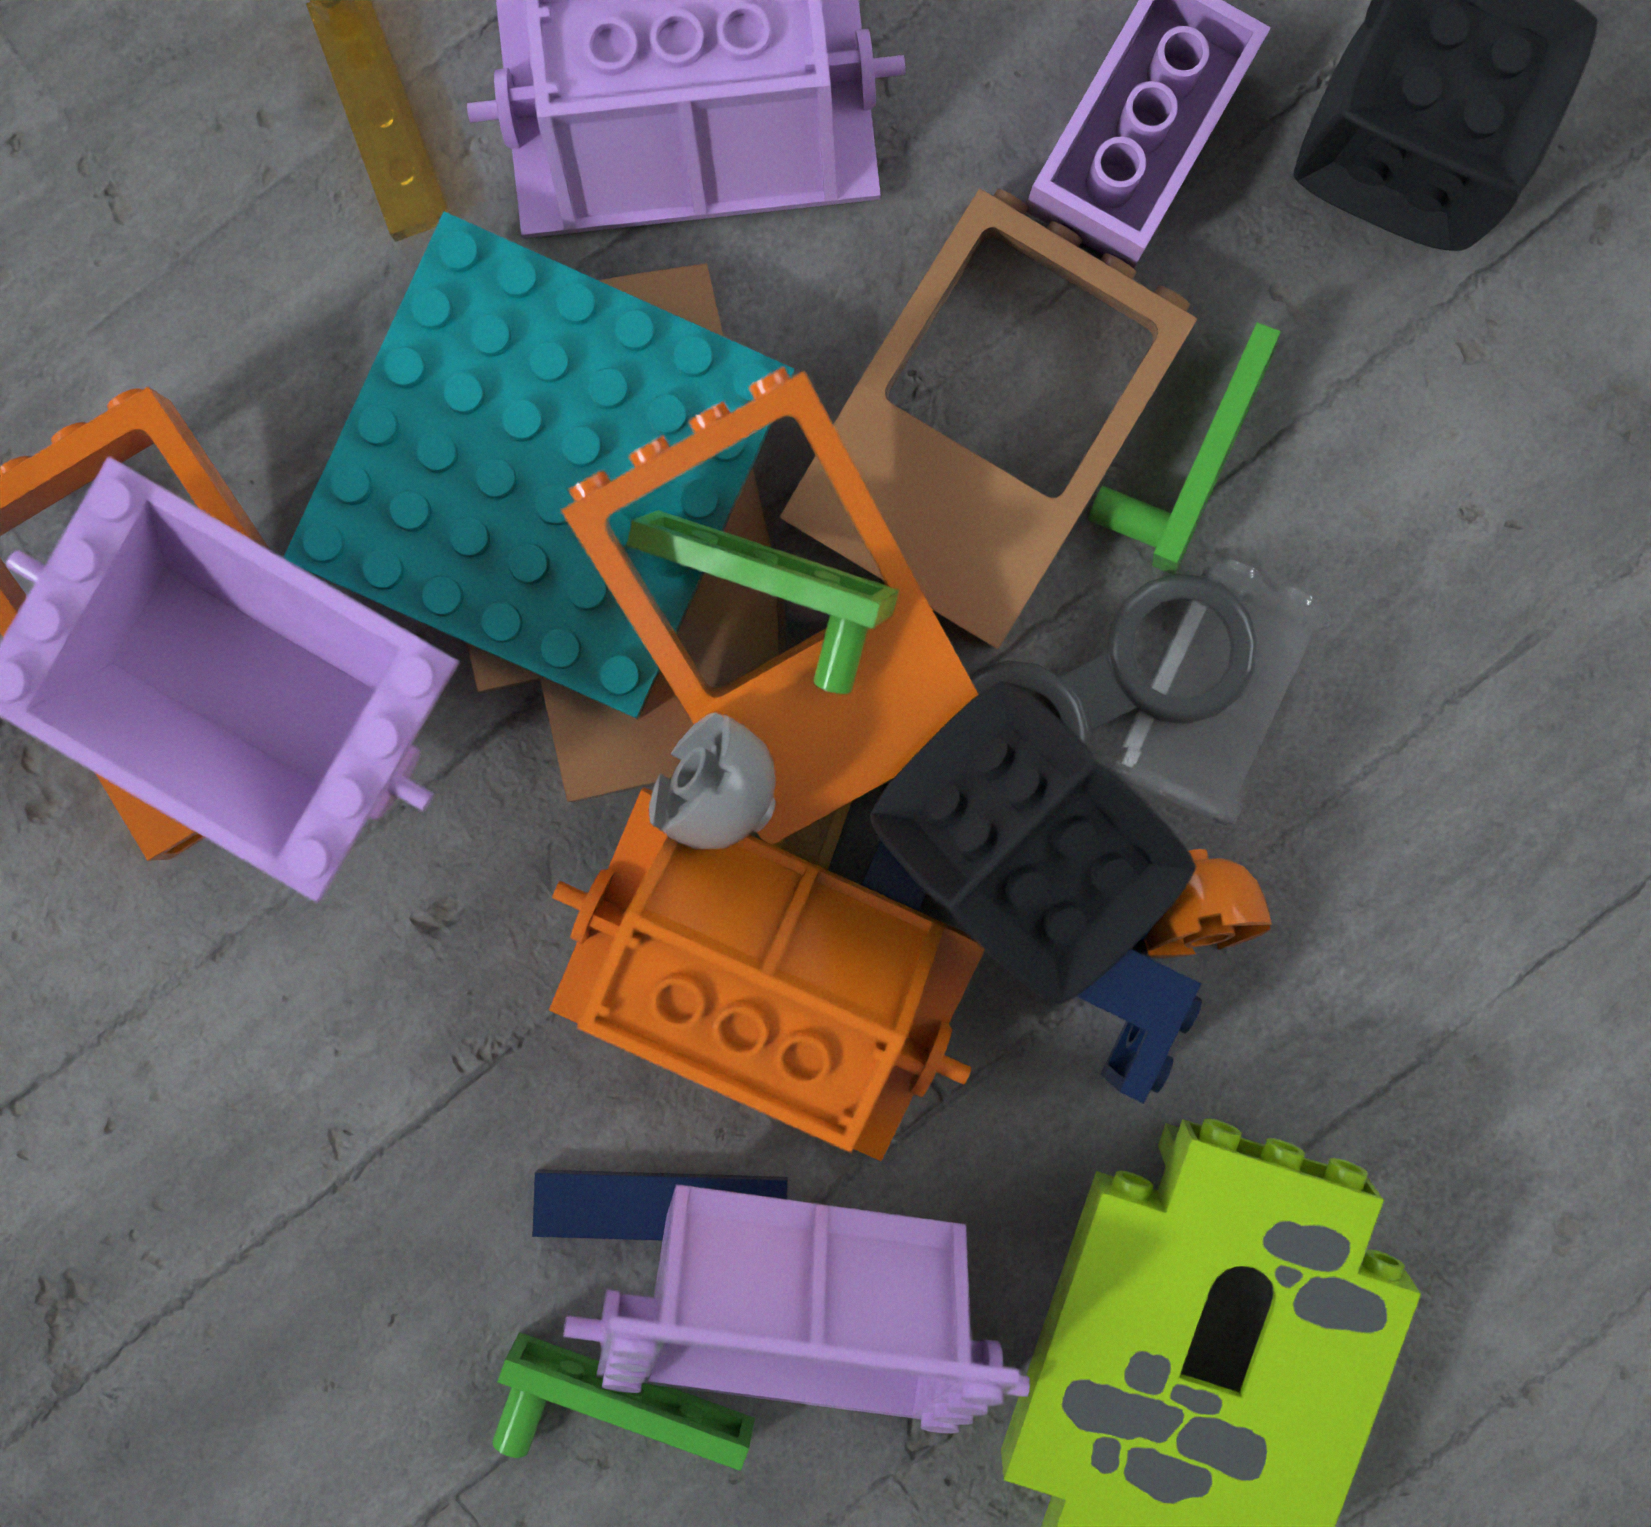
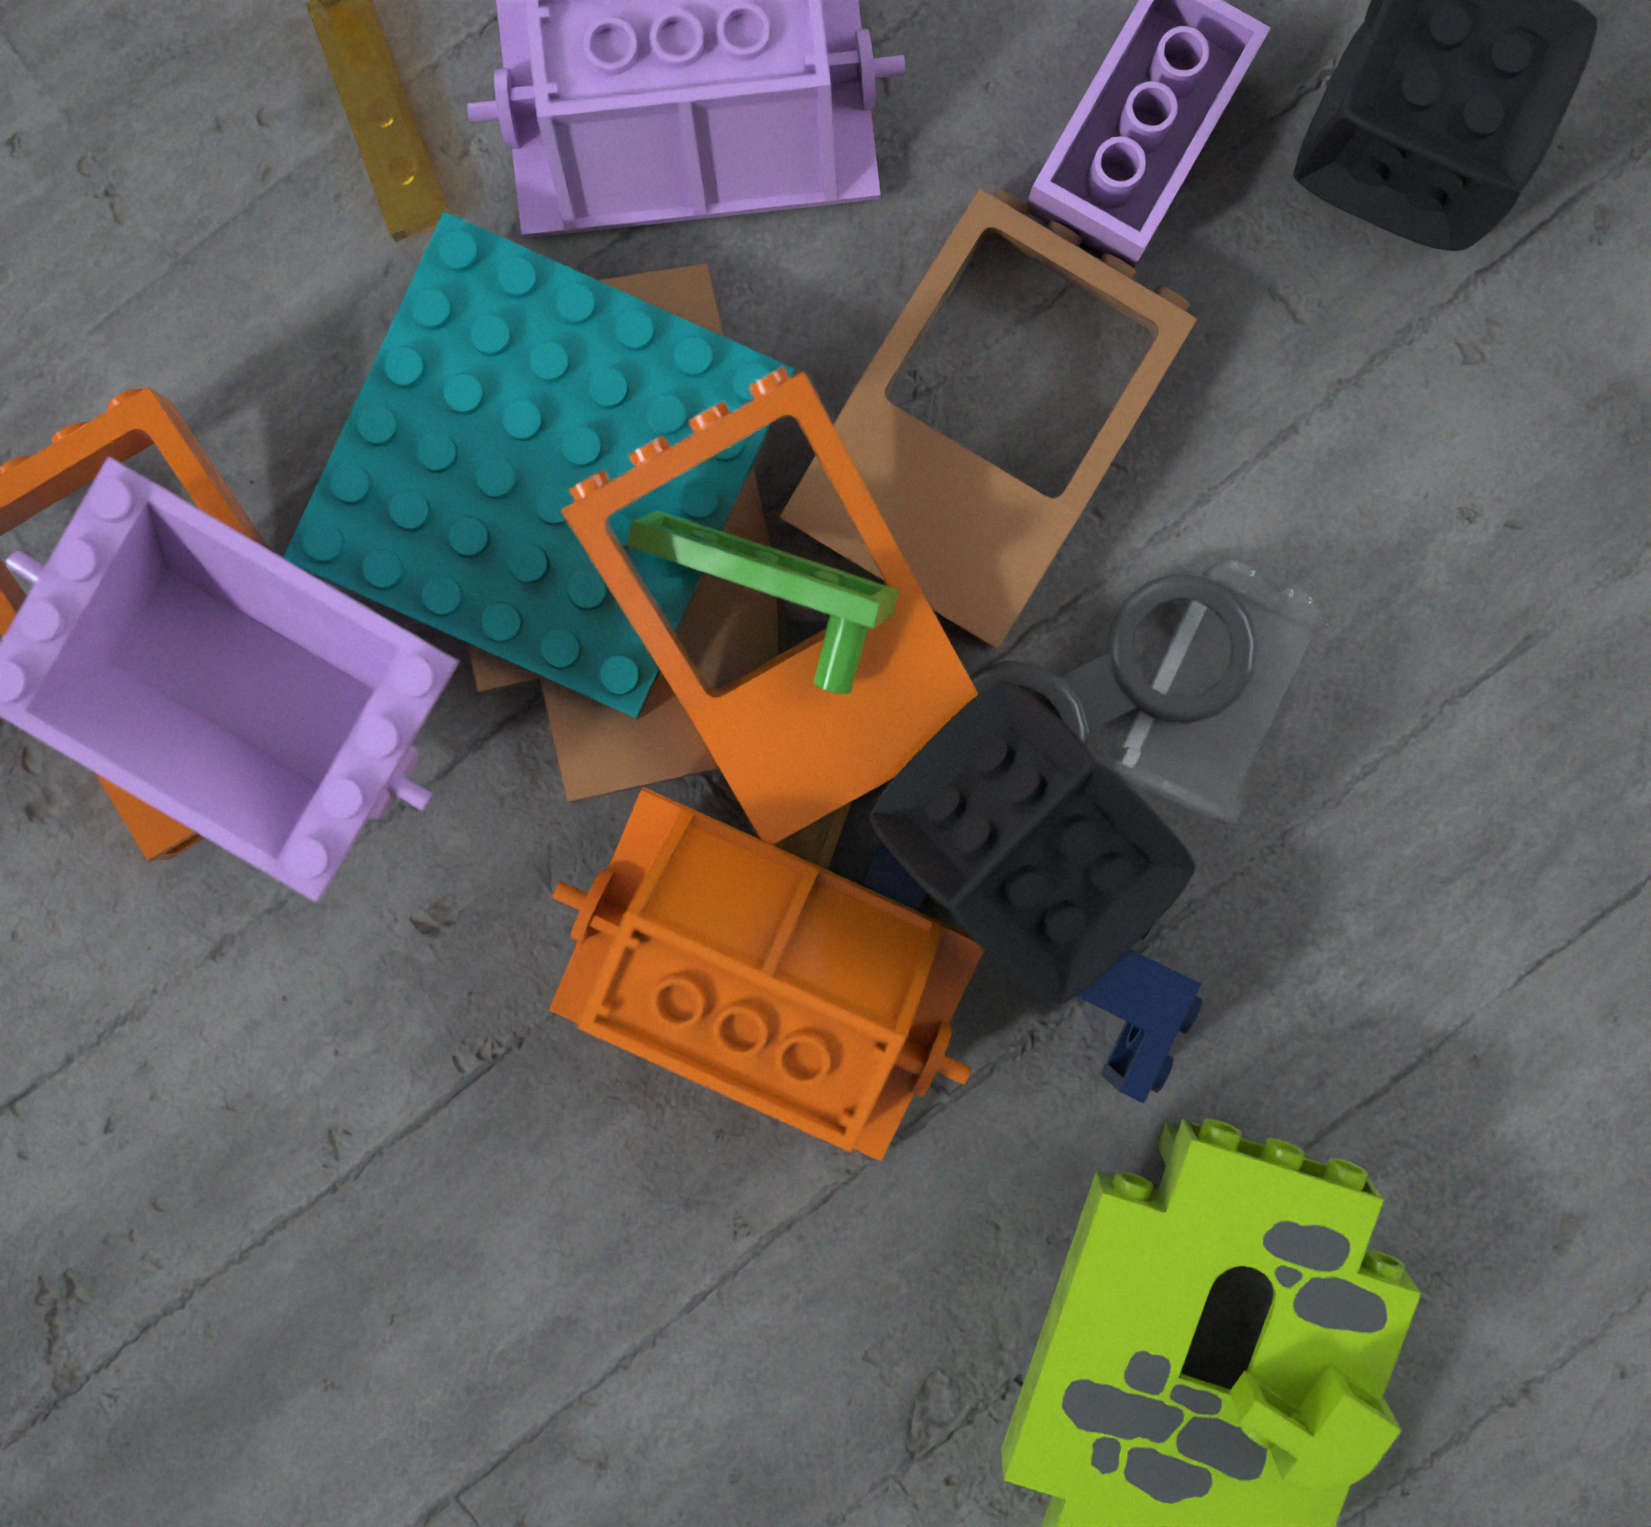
bright green piece [492,1332,755,1471] -> none
dark blue tile [532,1169,788,1241] -> none
lavender piece [563,1185,1030,1433] -> none
light grey cylinder [649,712,776,849] -> none
bright green piece [1088,322,1281,575] -> none
orange cylinder [1143,849,1272,958] -> none
none -> lime brick [1229,1364,1402,1491]

